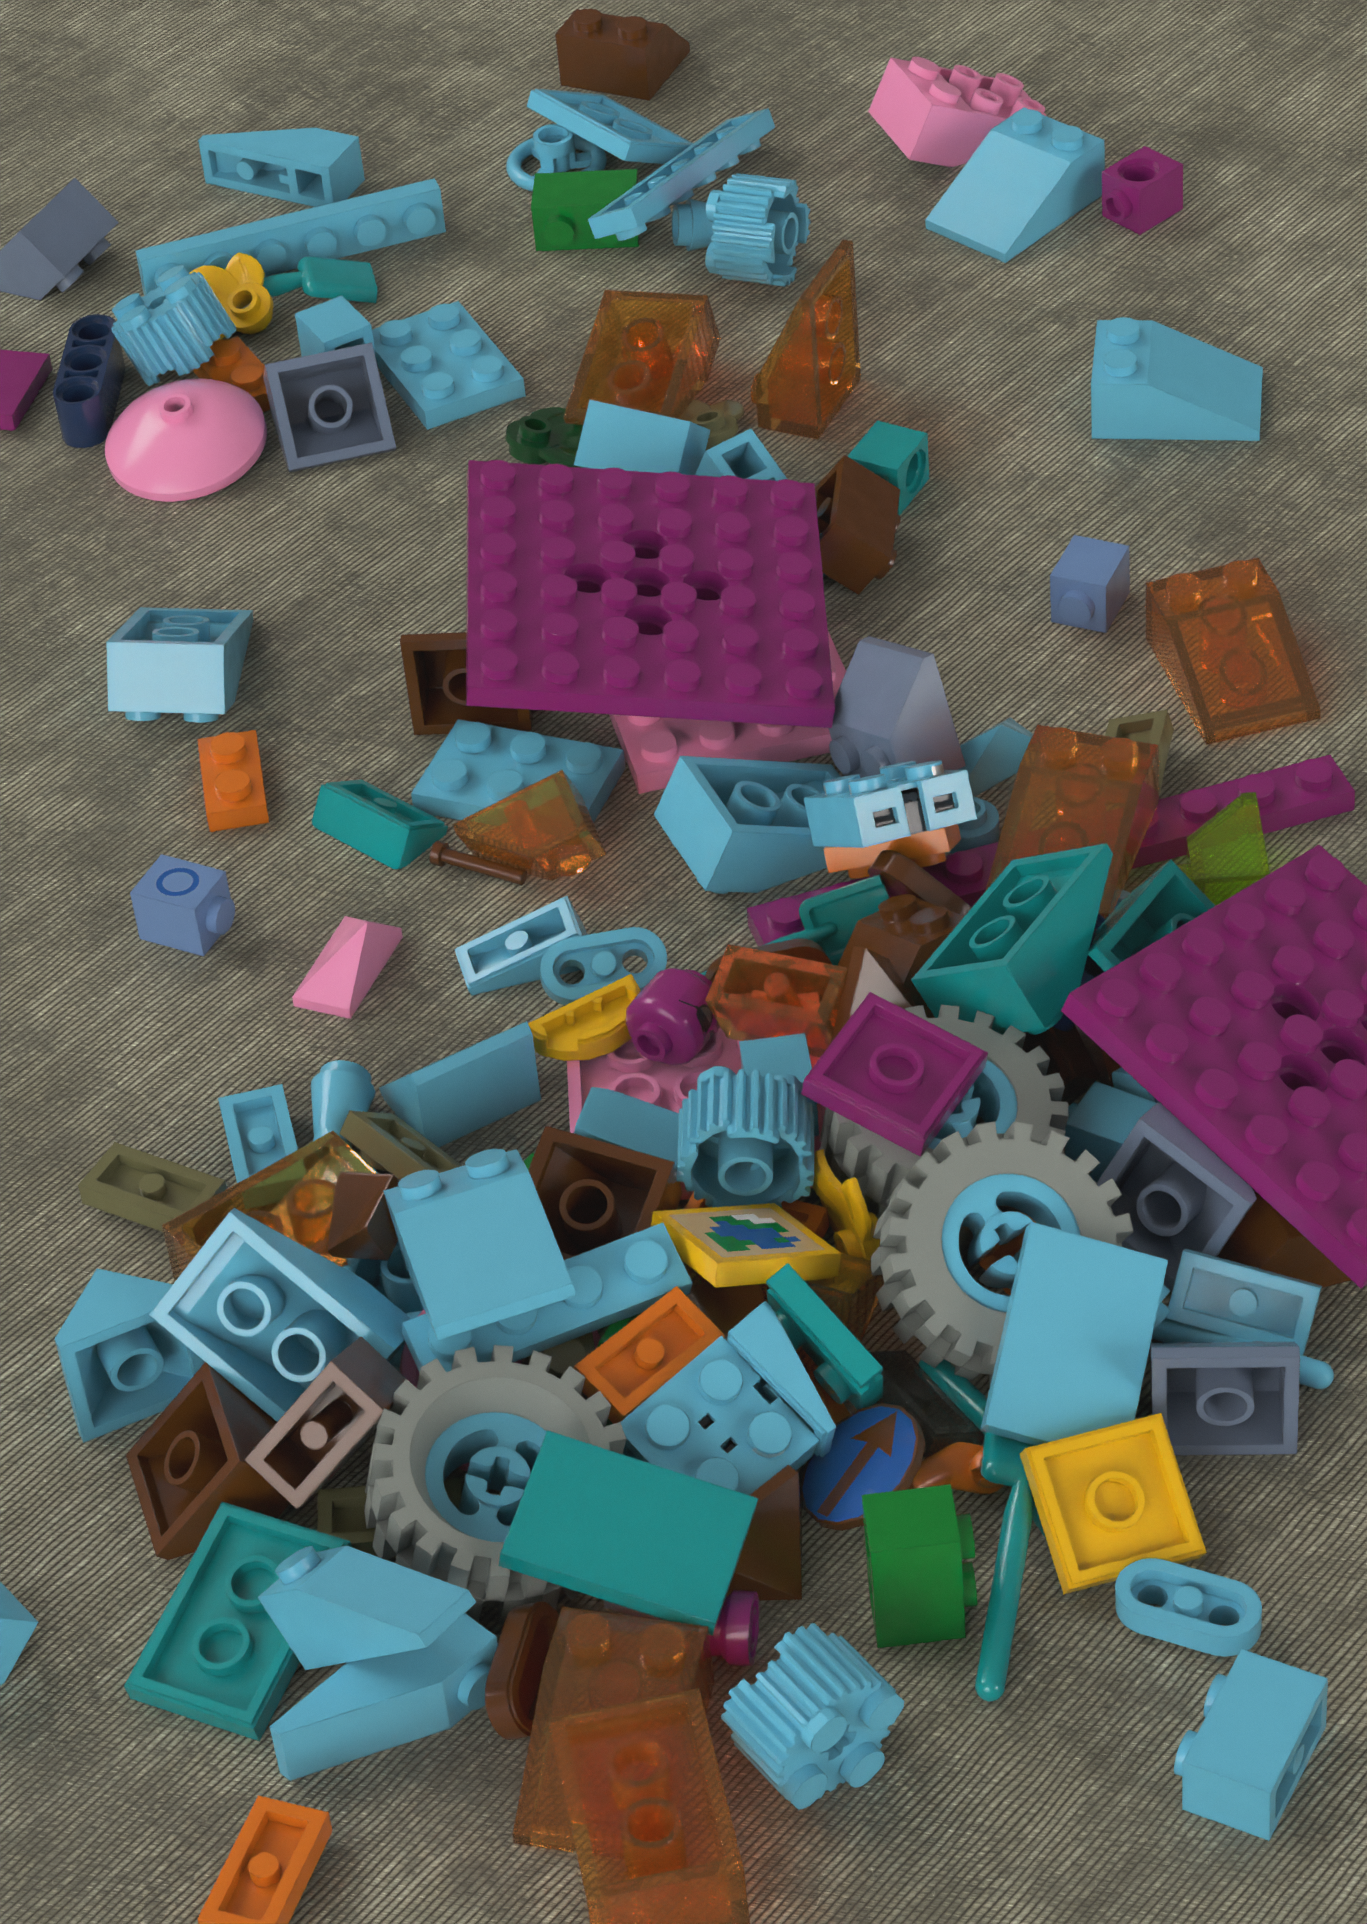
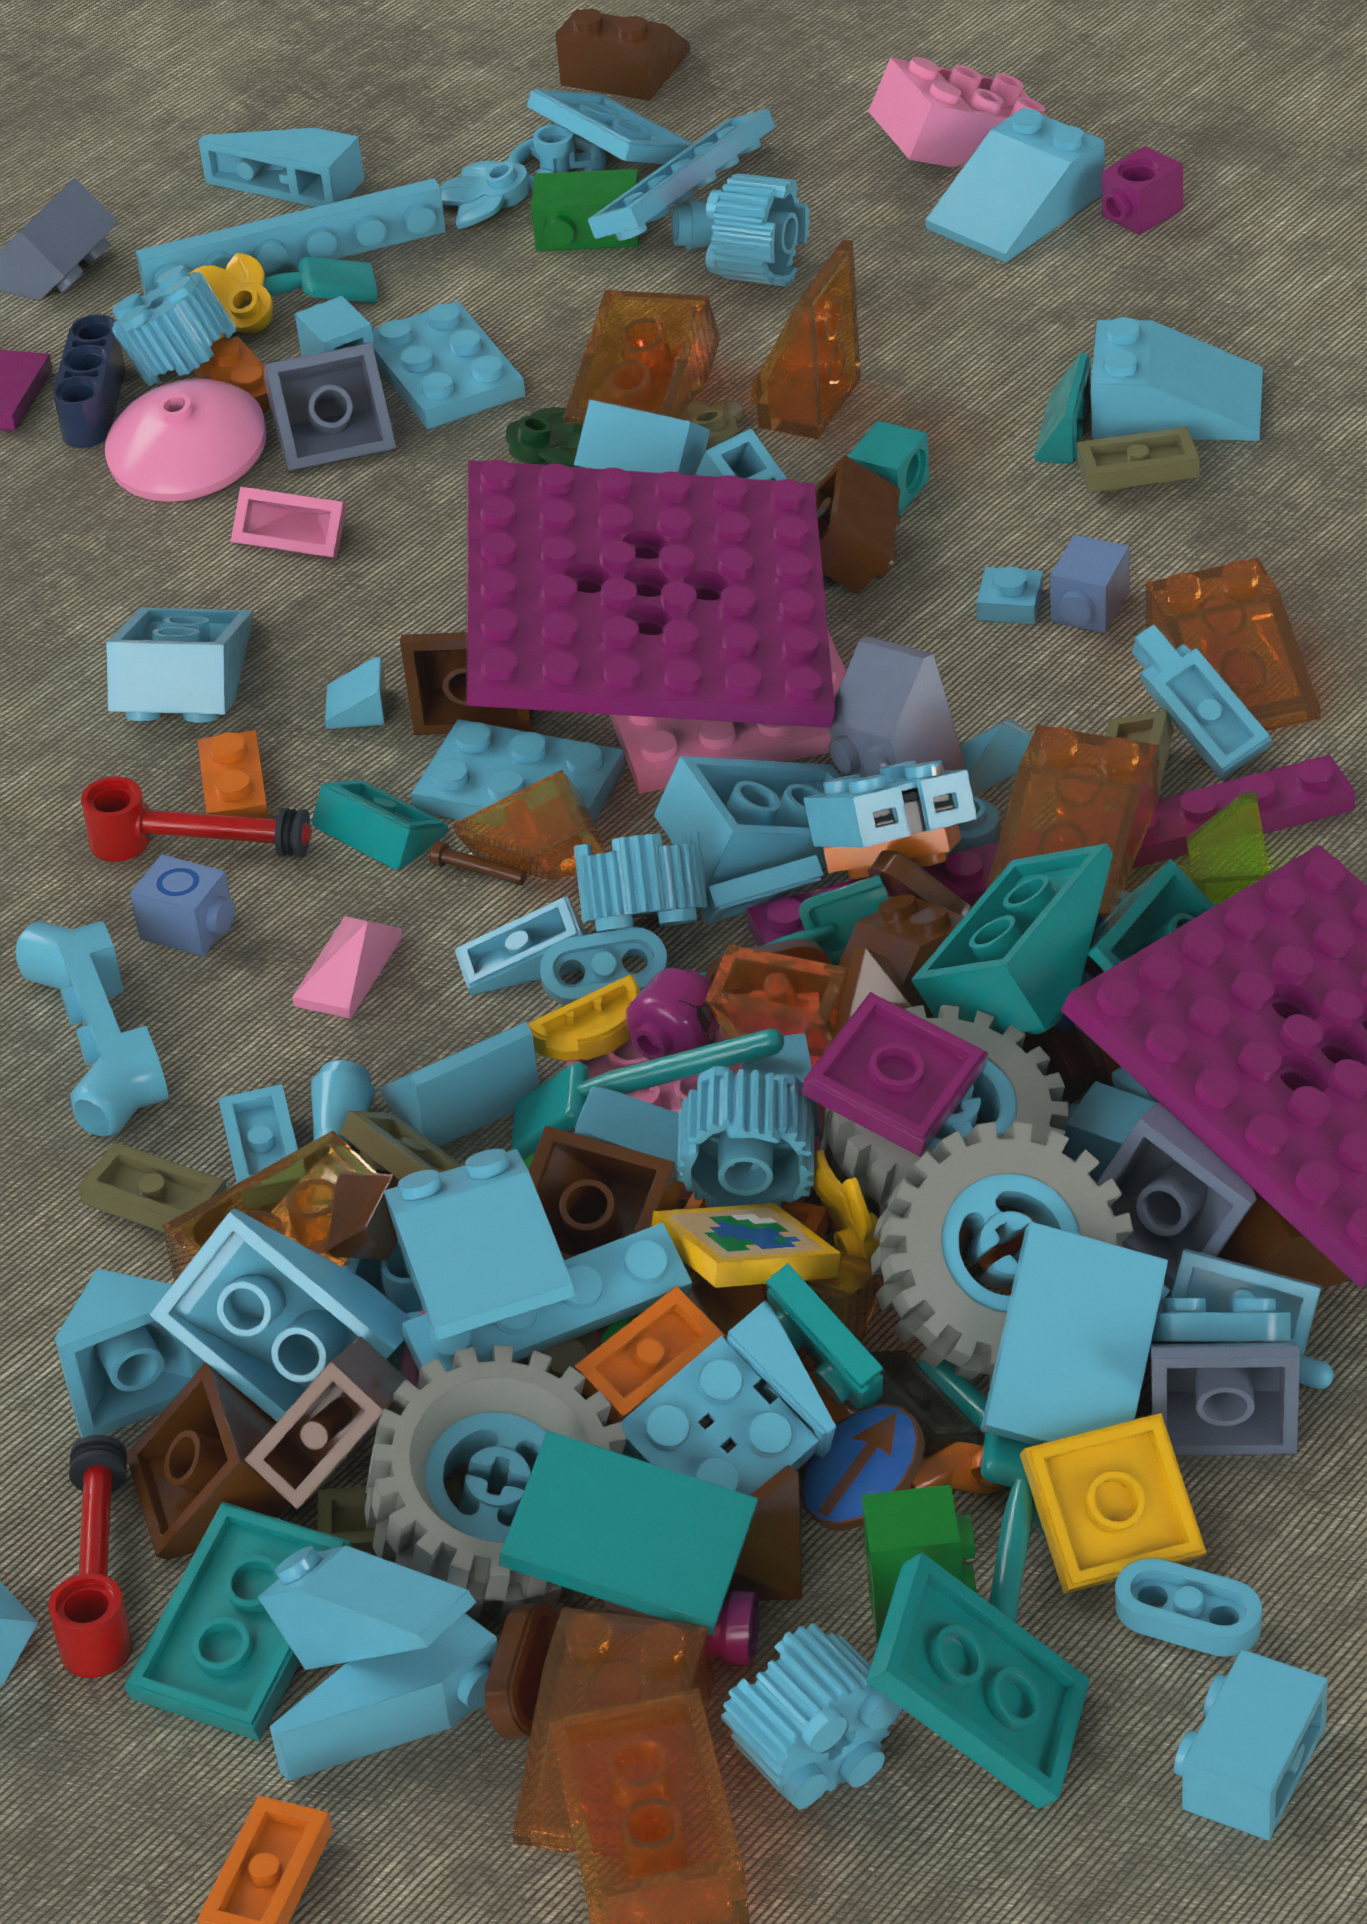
none -> medium azure plate [15,920,169,1137]
none -> red piece [48,1435,133,1678]
none -> red piece [81,776,312,862]
none -> bright pink slope [230,487,347,559]
none -> medium azure slope [325,657,386,729]
none -> medium azure plate [440,161,529,230]
none -> teal piece [511,1028,784,1161]
none -> medium azure brick [574,831,708,933]
none -> medium azure tile [699,855,824,924]
none -> teal plate [866,1552,1090,1809]
none -> medium azure plate [976,567,1043,625]
none -> teal slope [1034,353,1091,464]
none -> olive plate [1077,427,1200,493]
none -> medium azure hinge [1131,624,1272,781]
none -> medium azure plate [1151,1298,1291,1341]

